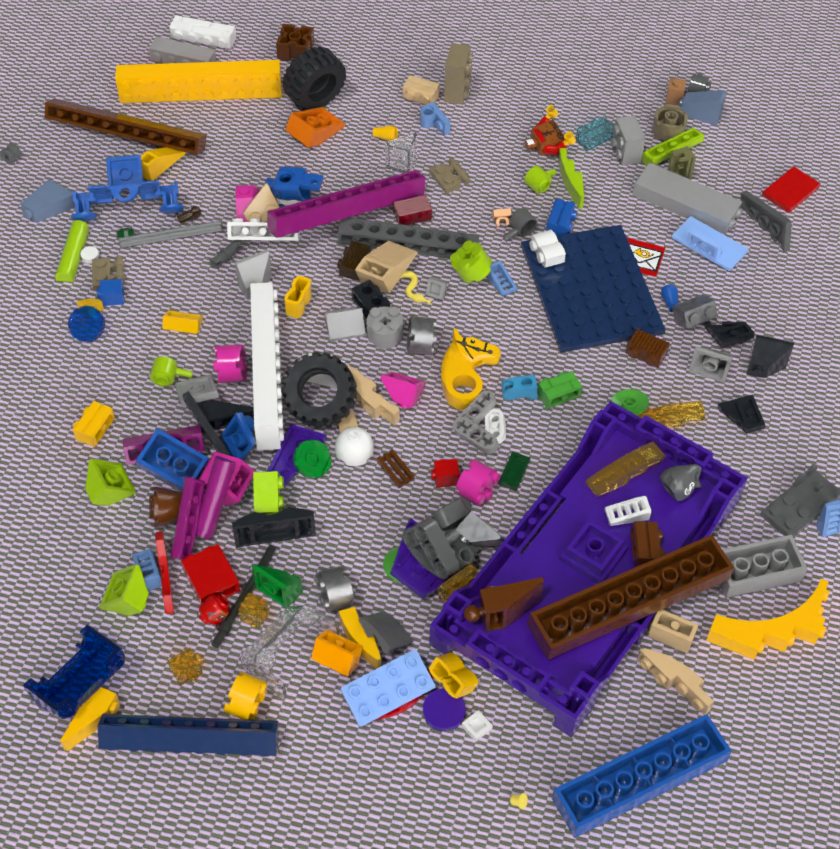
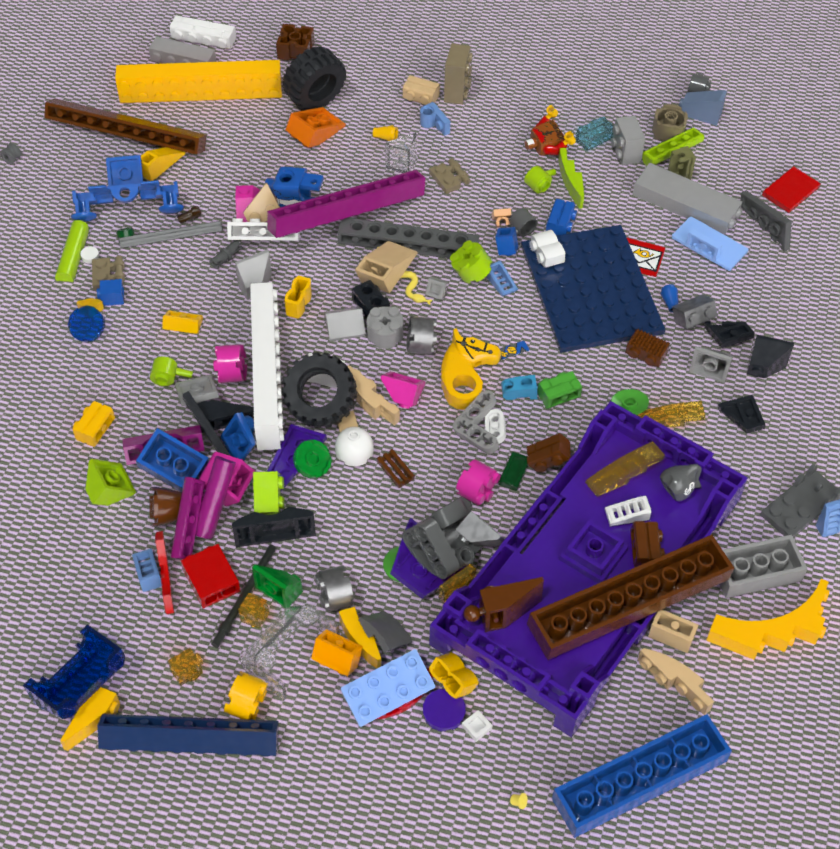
sand blue slope [20,179,75,223] -> none
lime slope [99,564,149,616] -> none
red head [199,594,230,625] -> none
dark brown brick [337,241,371,281] -> none
brick [393,195,432,225] -> none
red brick [430,459,460,488] -> none
medium nougat brick [666,78,686,105] -> none
none -> blue brick [495,227,519,256]
none -> sticker [499,341,530,360]
none -> reddish brown brick [527,433,571,472]

